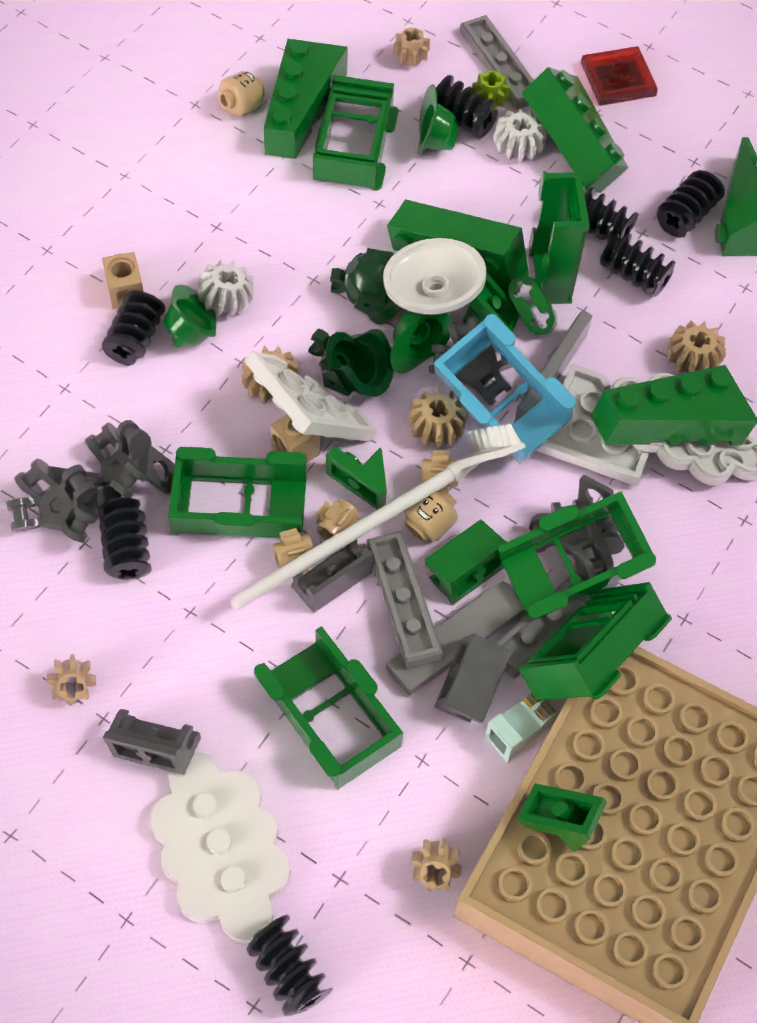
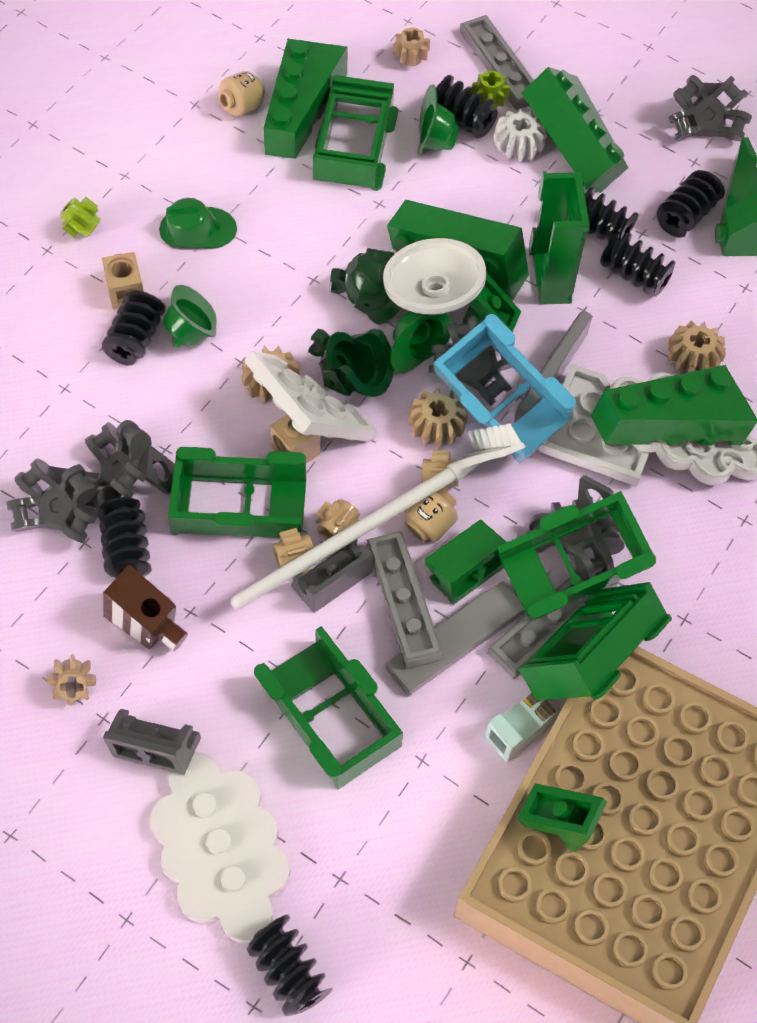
white gear [197,259,255,317] -> none
green slope [326,446,387,510] -> none
tan gear [411,838,462,891] -> none
dark grey hinge [434,633,512,723] -> none
green beam [508,275,558,335] -> none
clear red tile [581,46,658,106] -> none
none -> lime gear [59,196,101,238]
none -> reddish brown torso [103,565,188,651]
none -> green piece [159,197,237,249]
none -> dark grey piece [668,75,752,141]

